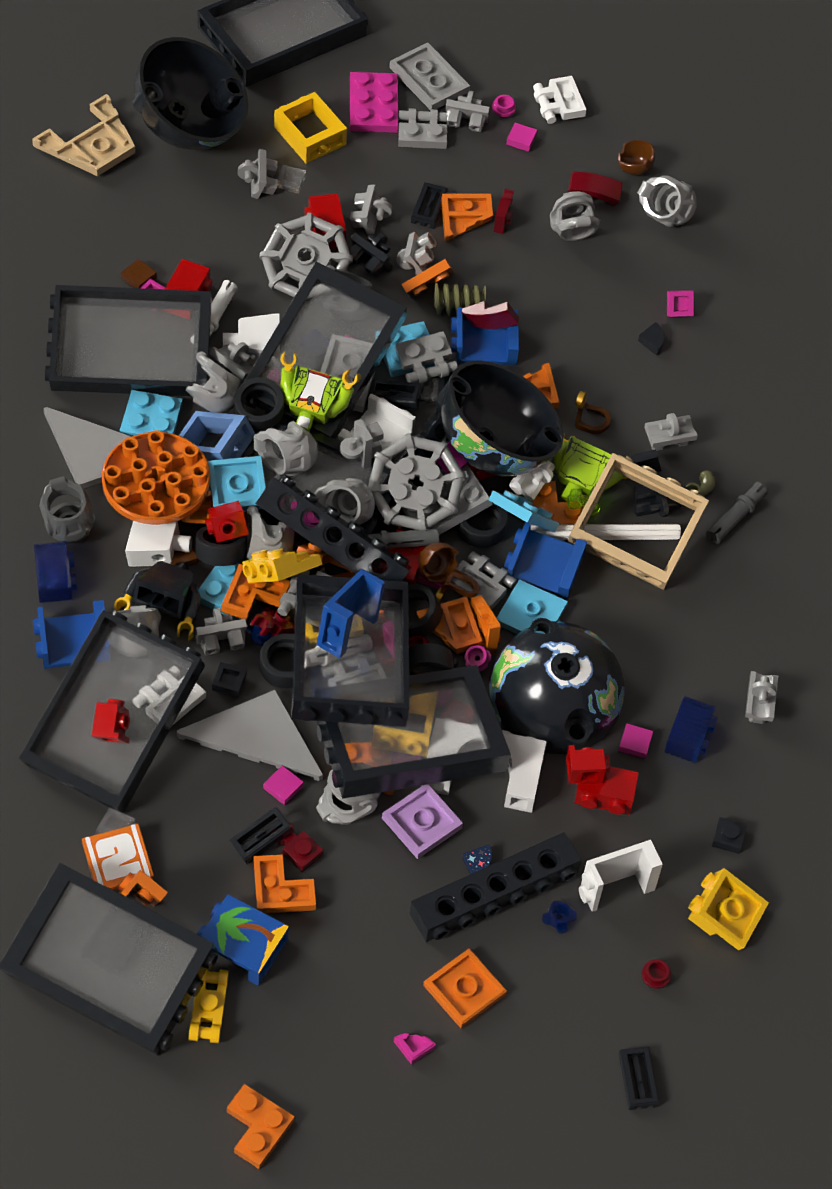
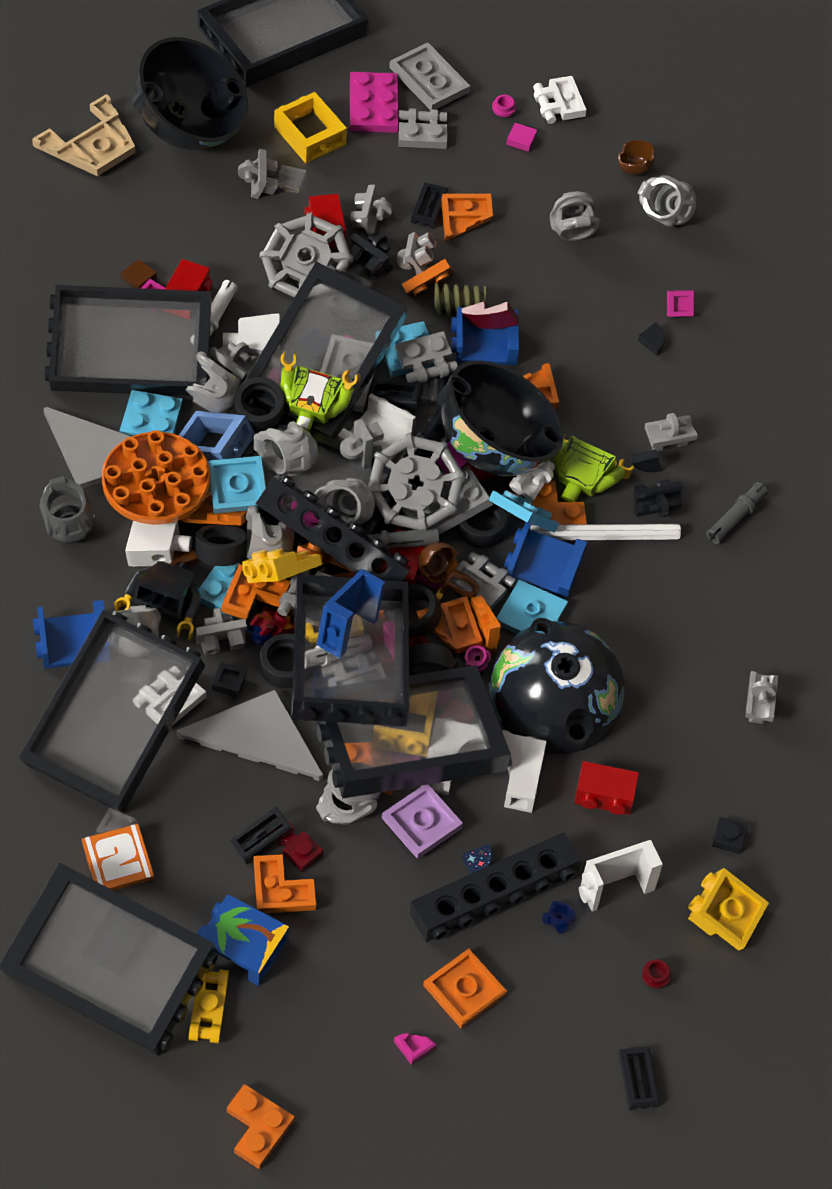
clear blue brick [34,541,77,603] -> none
red brick [91,699,130,744] -> none
orange bracket [116,870,168,906] -> none
red brick [205,500,249,543] -> none
dark pink tile [263,766,304,805] -> none
light grey hips [446,90,489,132] -> none
dark red plate [493,188,514,234] -> none
red brick [566,745,610,784] -> none
clear neon green arm [567,489,600,517] -> none
dark red slope [568,171,623,206] -> none
tan window [568,453,709,590] -> none
reddish brown piece [575,391,611,434] -> none
dark pink tile [618,723,653,759] -> none
clear blue brick [664,696,718,763] -> none
olive arm [685,470,716,496] -> none

